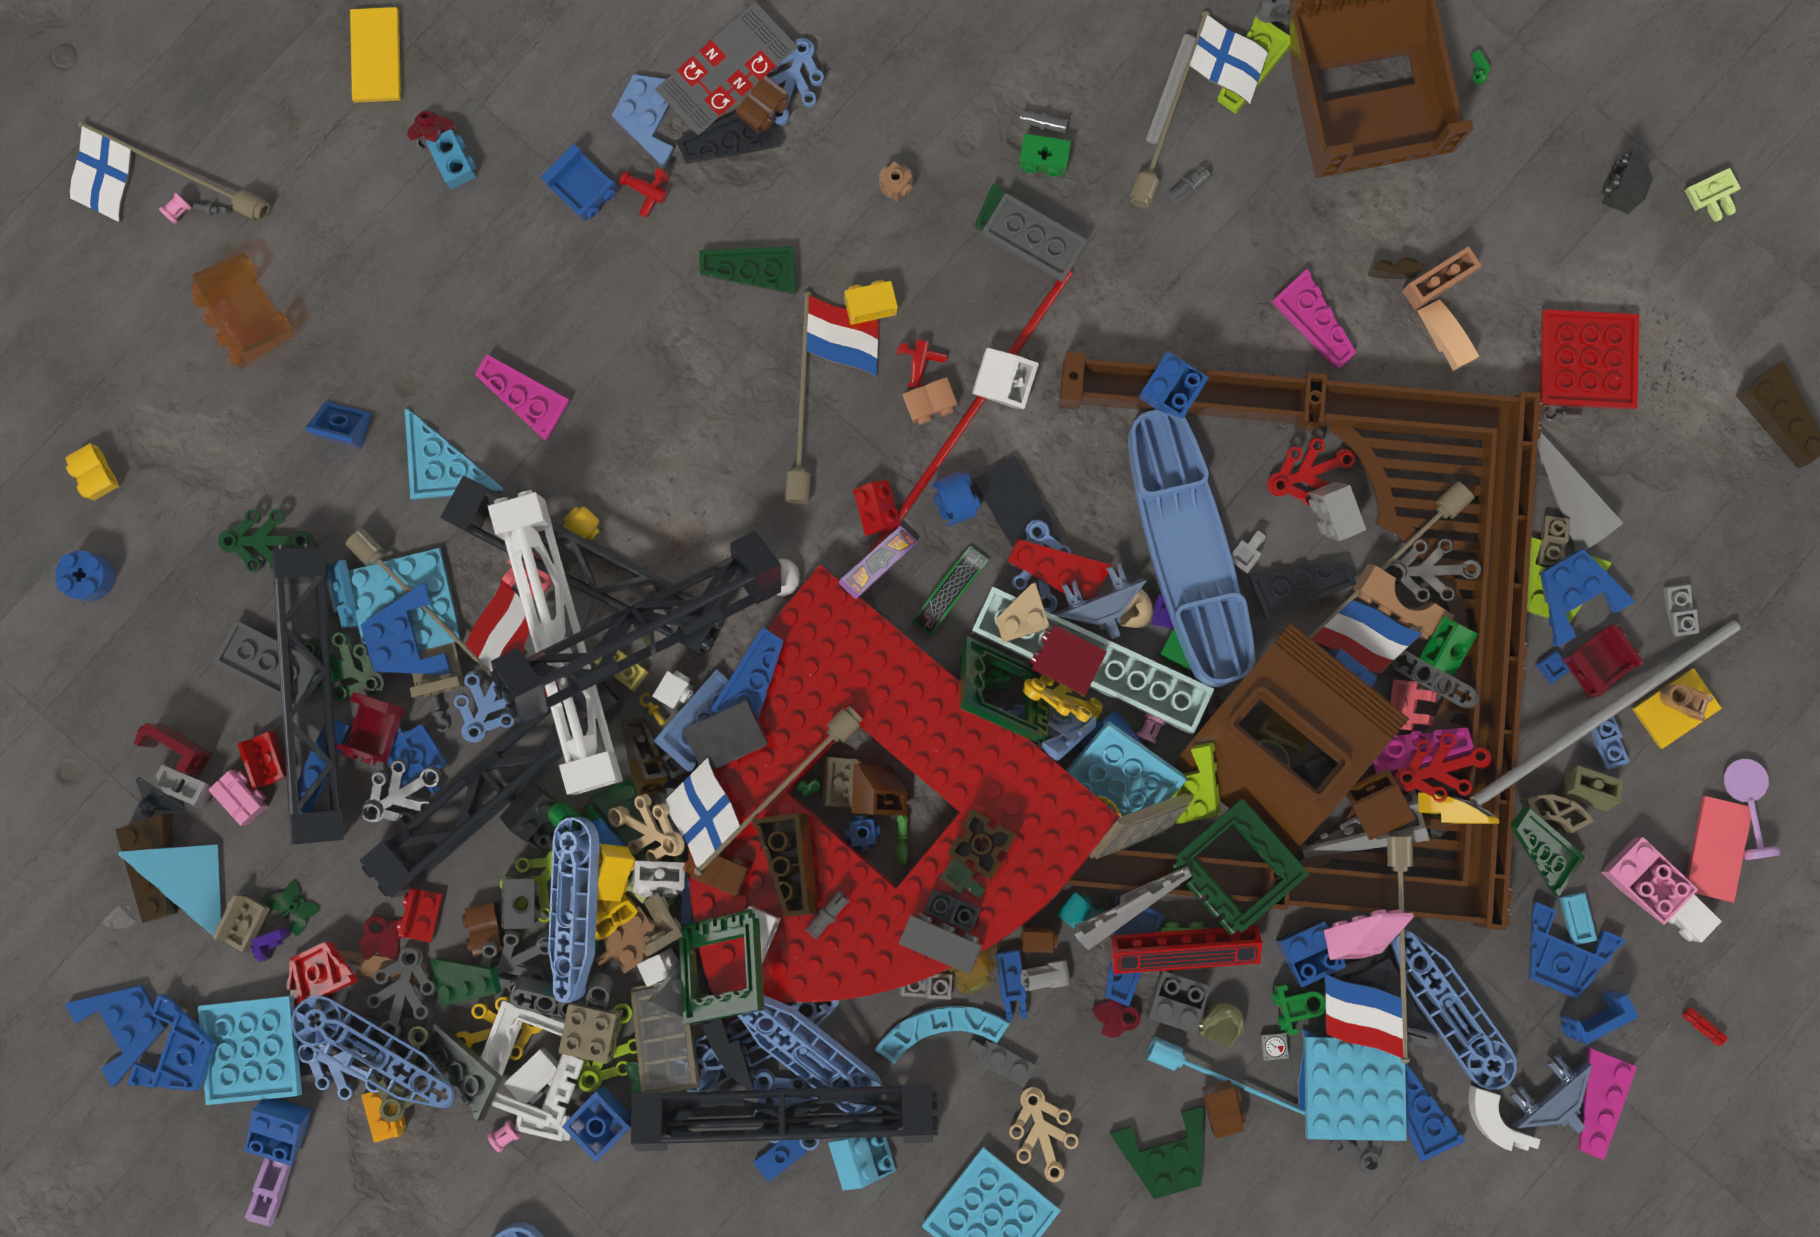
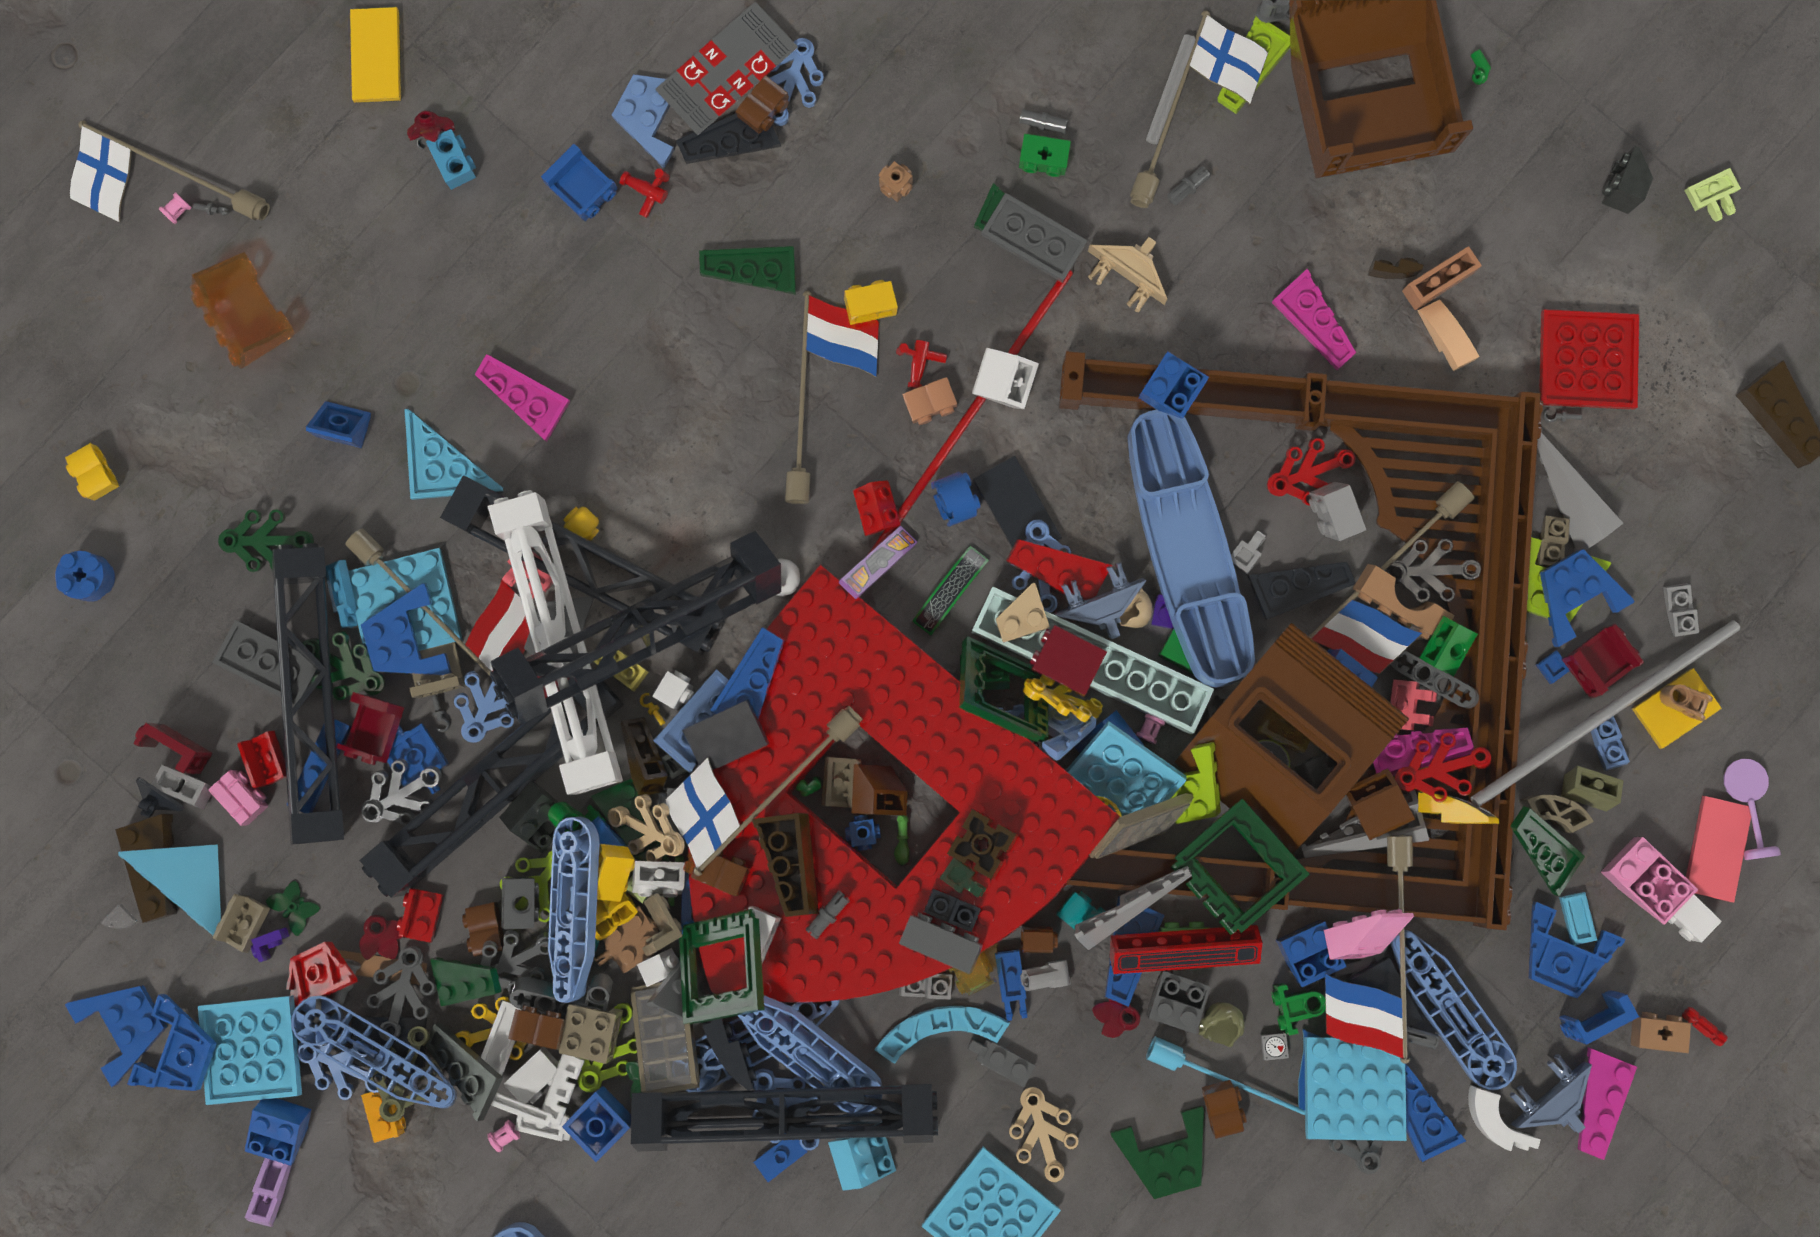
none -> reddish brown brick [508,1005,565,1049]
none -> tan connector [1088,237,1167,312]
none -> medium nougat brick [1631,1012,1691,1053]

